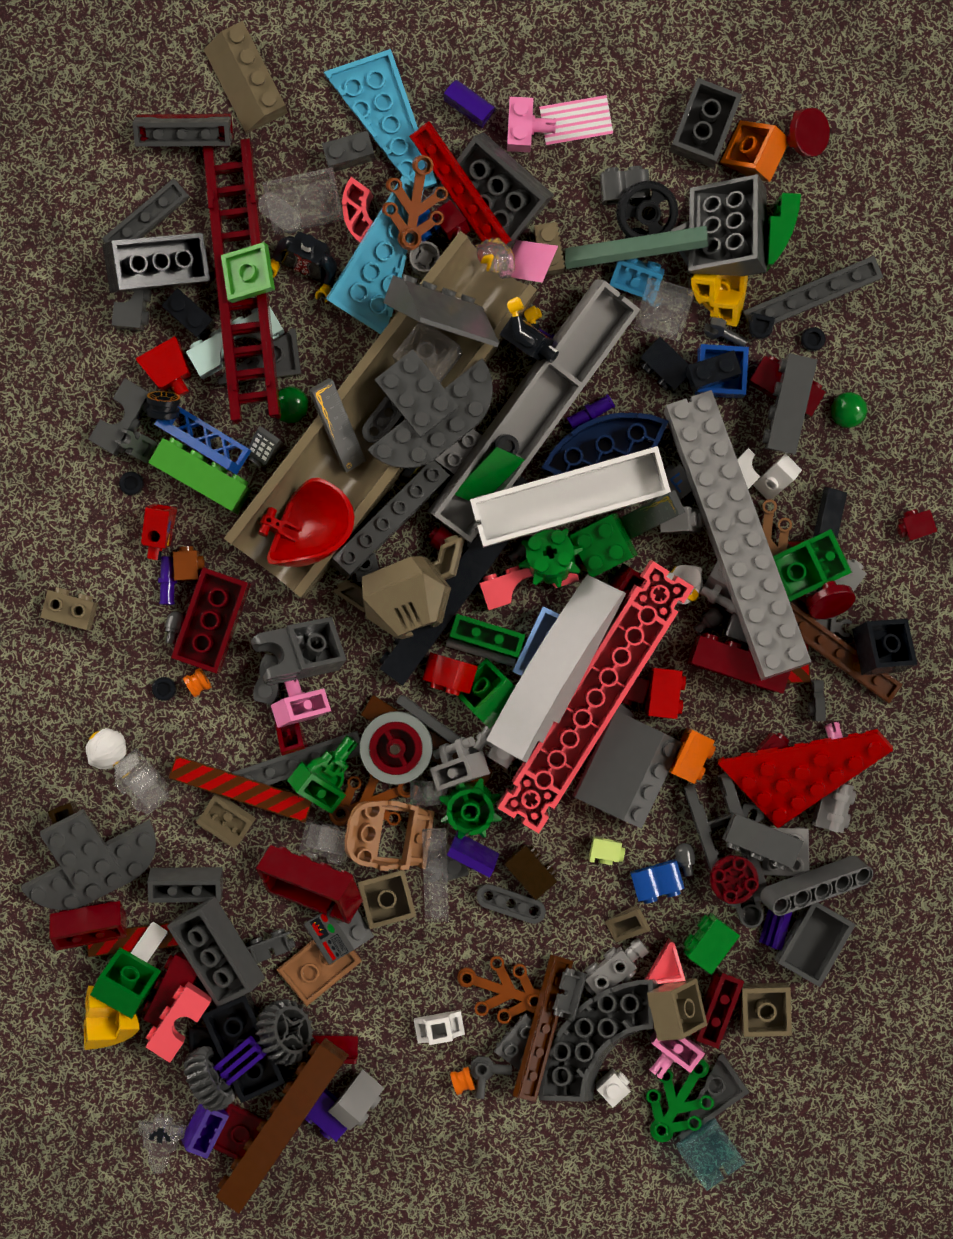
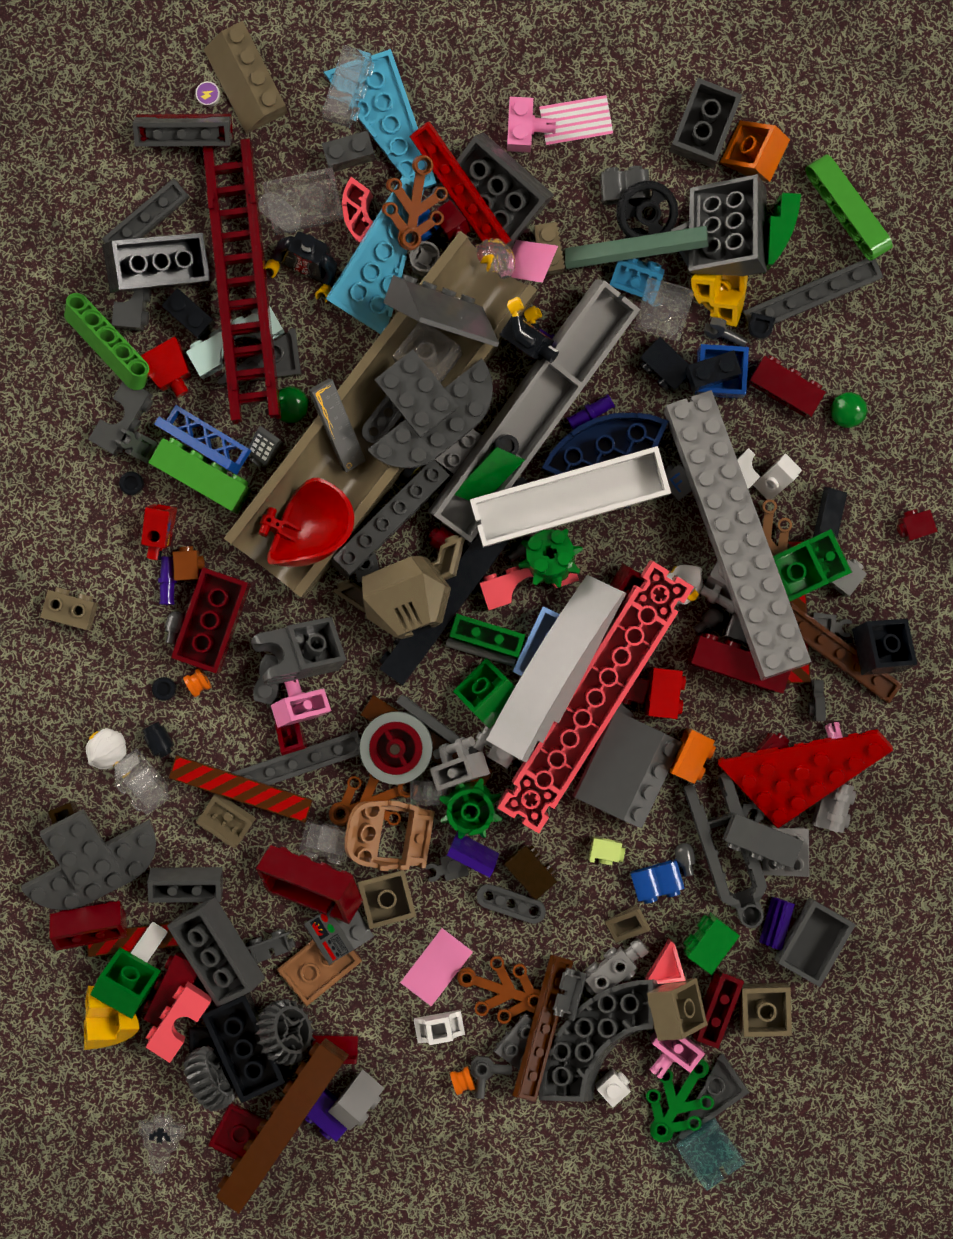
black wheel [146,391,180,420] -> none
dark purple brick [181,1104,229,1159] -> none
dark purple tile [213,1036,266,1086] -> none
bright green plate [221,242,275,303] -> none
green brick [287,735,358,814] -> none
red brick [422,652,478,696] -> none
clear plate [422,828,449,922] -> none
dark purple brick [444,80,496,128] -> none
green brick [570,513,638,577] -> none
dark grey tile [620,490,685,539] -> none
light grey brick [660,506,704,534] -> none
dark red tile [710,855,759,904] -> none
dark grey beam [760,856,873,916] -> none
dark grey brick [762,353,818,455] -> none
dark red tile [787,108,830,157] -> none
black tile [801,327,826,352] -> none
dark red tile [805,581,856,619] -> none
none -> bright green beam [64,293,149,390]
none -> black brick [142,721,174,758]
none -> medium lavender tile [196,81,220,107]
none -> clear brick [322,45,375,128]
none -> bright pink sticker [400,928,473,1006]
none -> bright green beam [805,154,893,261]

